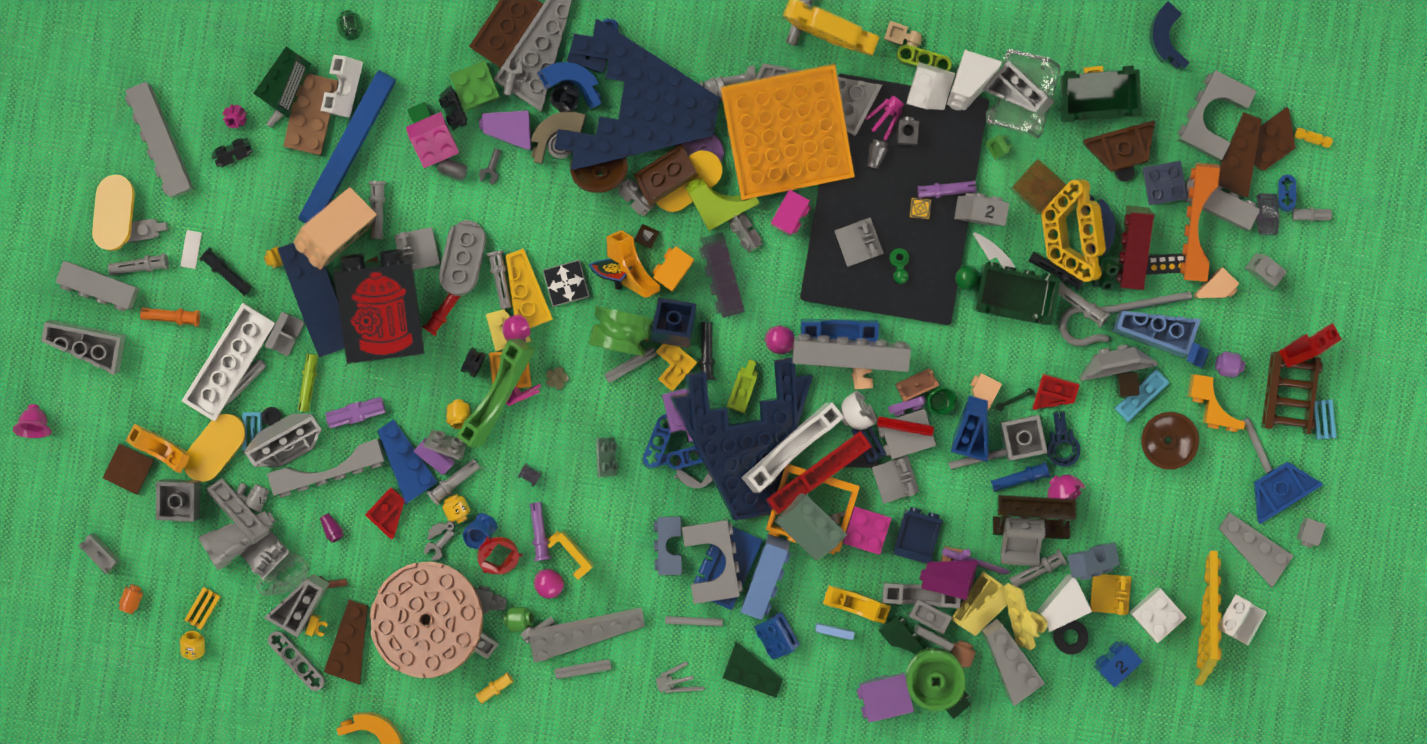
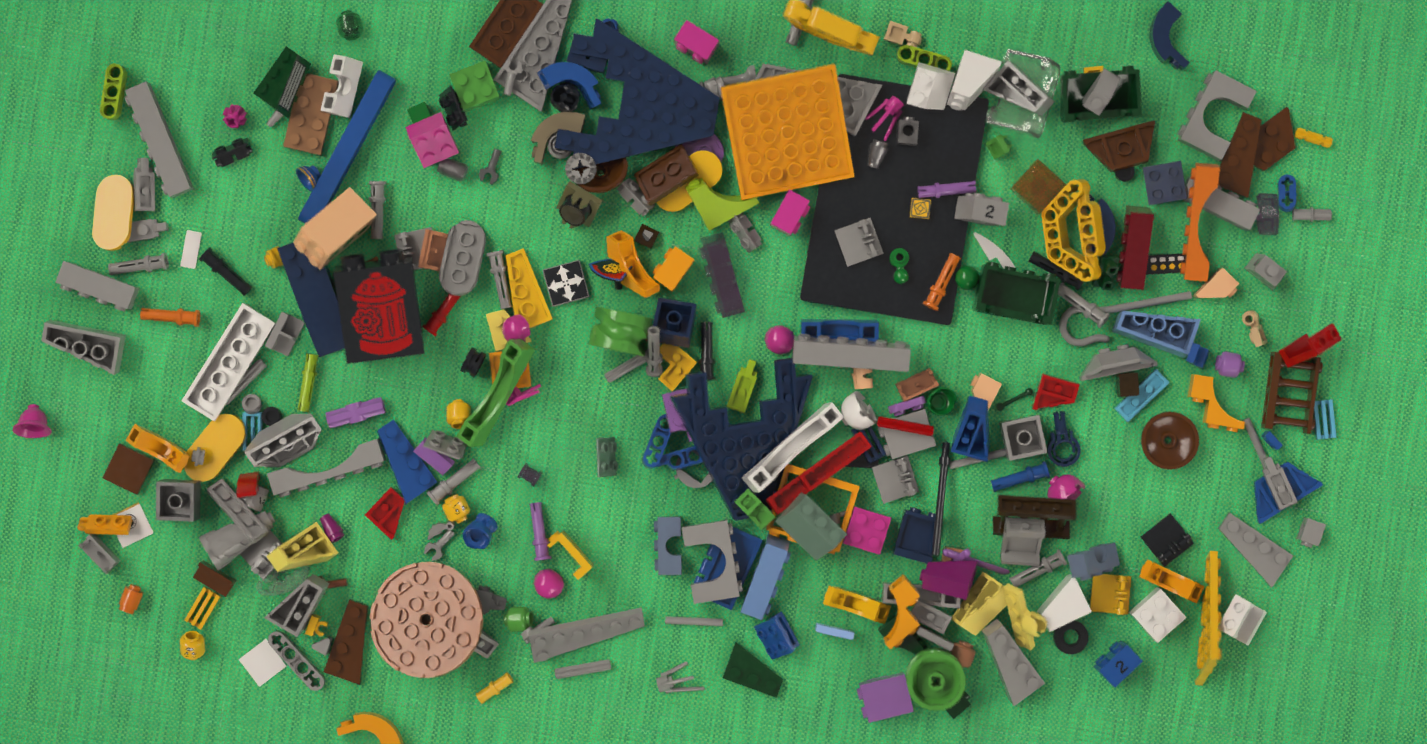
red piece [477,537,523,574] -> none
medium lavender slope [479,111,532,151] -> none
olive plant [546,366,569,390] -> none
none -> light orange hinge [77,514,132,535]
none -> lime beam [100,63,127,120]
none -> white sticker [113,502,153,548]
none -> light grey hinge [133,158,155,211]
none -> light grey plate [191,447,205,466]
none -> reddish brown panel [193,561,237,597]
none -> red slope [236,471,260,498]
none -> white sticker [239,639,286,687]
none -> light grey tile [242,394,262,414]
none -> light yellow wedge [267,522,338,572]
none -> blue piece [296,165,321,192]
none -> light grey slope [311,636,333,656]
none -> nougat hinge [418,229,448,271]
none -> piece [556,181,603,229]
none -> light grey gear [565,153,596,184]
none -> light grey pin [646,326,663,377]
none -> dark pink brick [674,20,719,65]
none -> bright green slope [735,489,776,531]
none -> light orange arch [883,574,920,649]
none -> orange pin [922,253,961,311]
none -> black bar [932,442,951,556]
none -> light grey slope [1082,68,1120,115]
none -> light orange arch [1139,559,1205,604]
none -> black hinge [1141,513,1194,567]
none -> tan plate [1242,310,1268,347]
none -> blue tile [1261,431,1283,450]
none -> light grey hinge [1262,456,1298,510]

